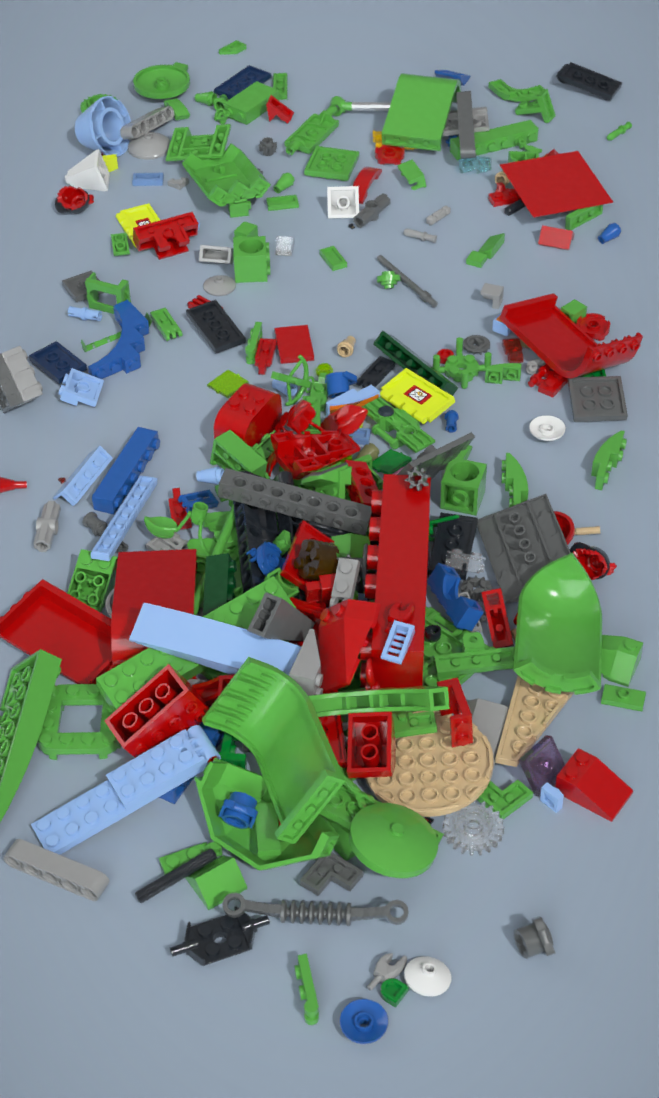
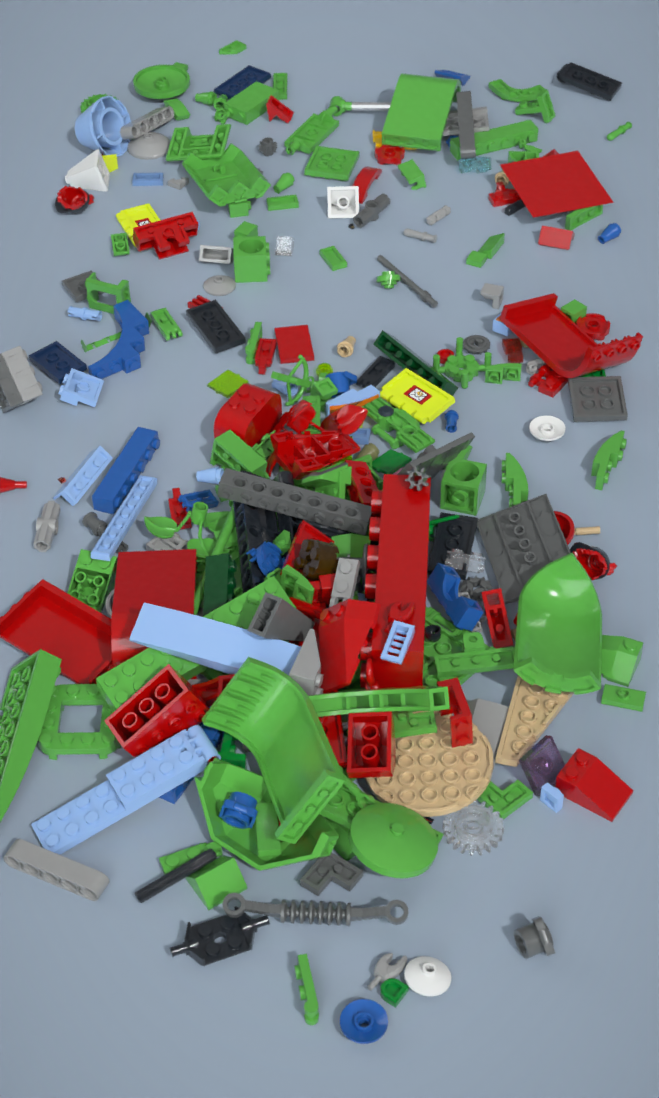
none -> bright green slope [280,565,314,604]
none -> bright green tile [313,377,338,401]

